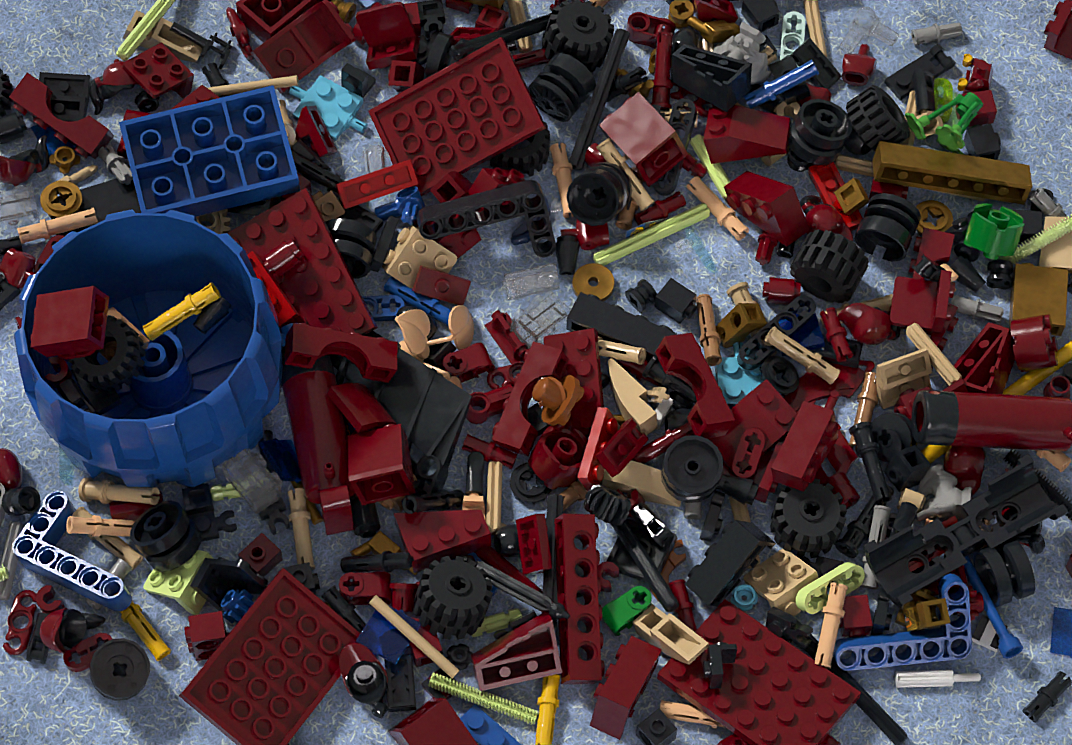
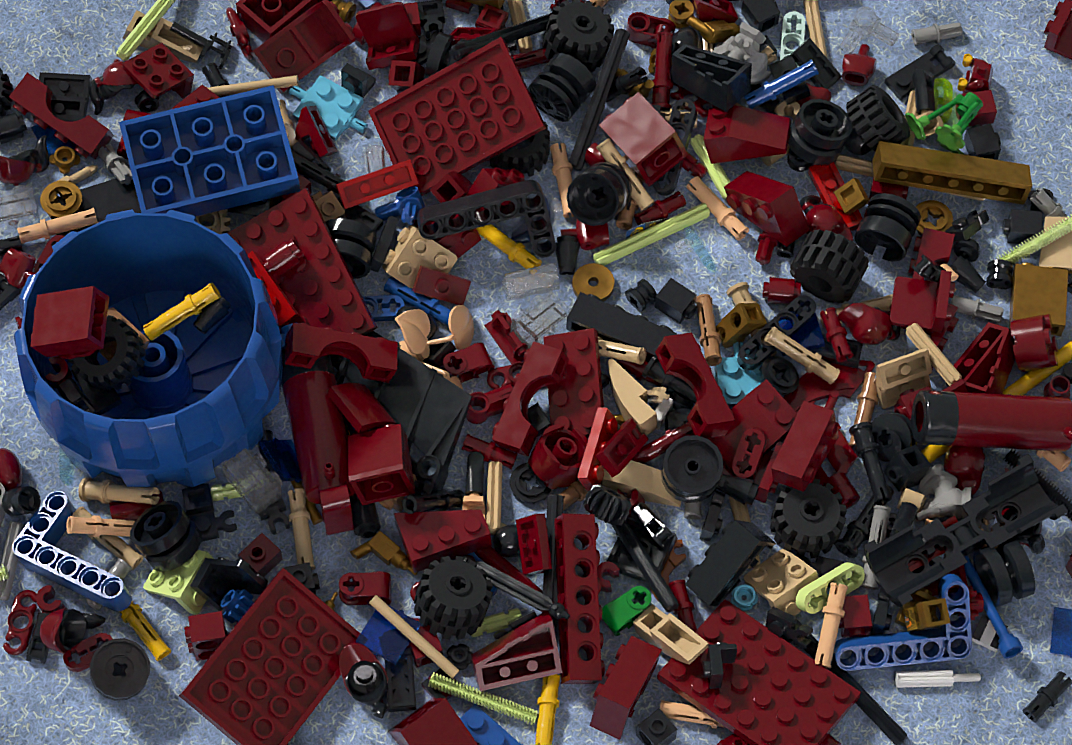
black pin [321,585,370,635] -> none
black axle [340,551,414,573] -> none
dark red bush [389,583,417,612] -> none
dark orange plate [532,375,584,426] -> none
green brick [964,203,1024,260] -> none
none -> yellow pin [476,224,542,274]

